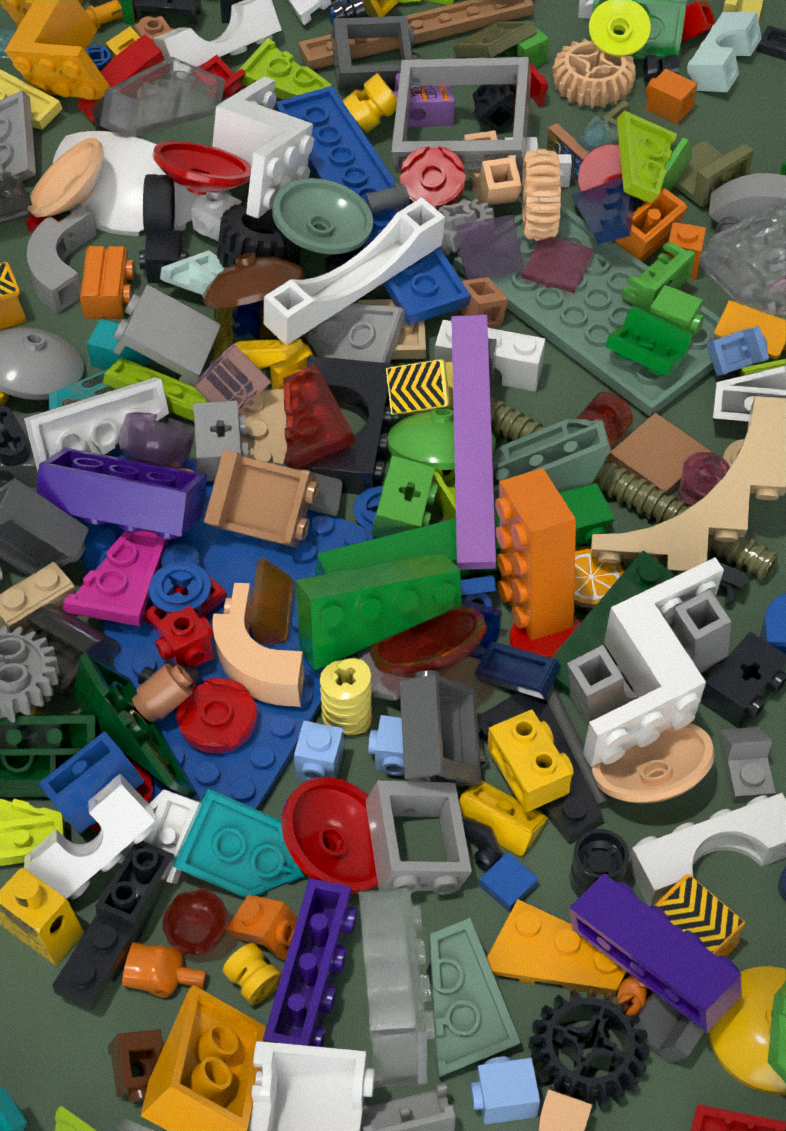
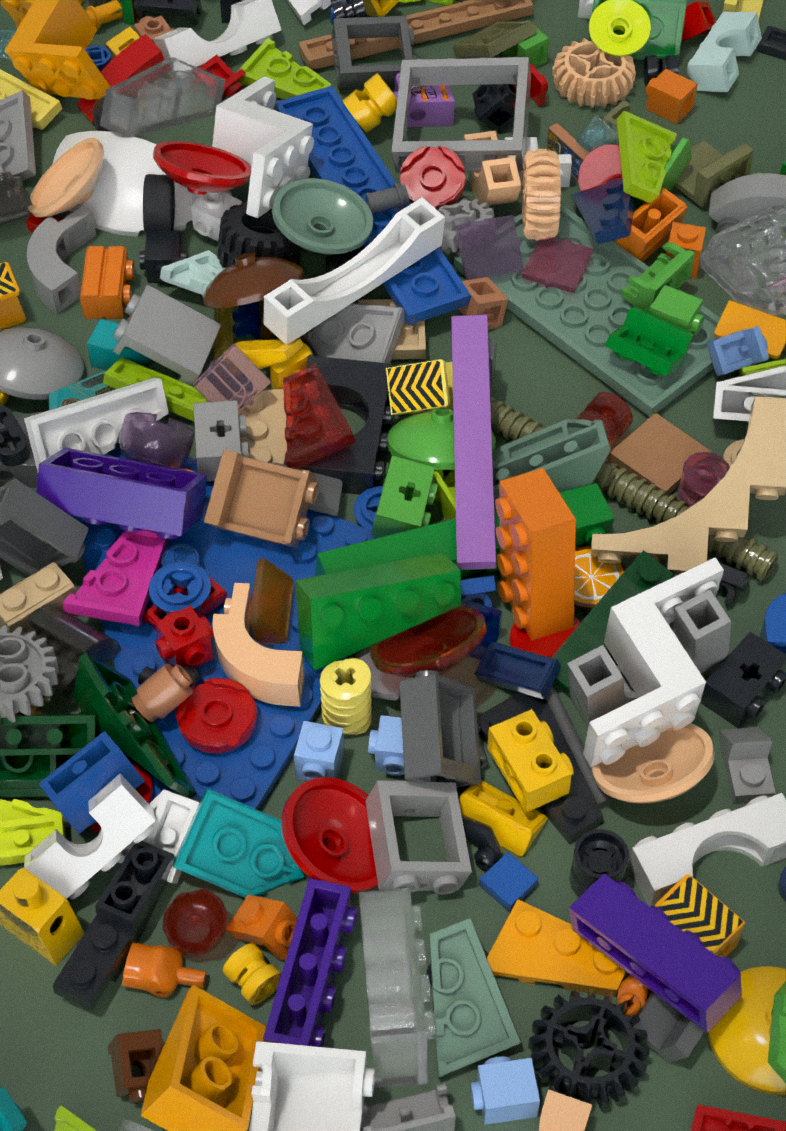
white arch [435,320,545,392] -> none

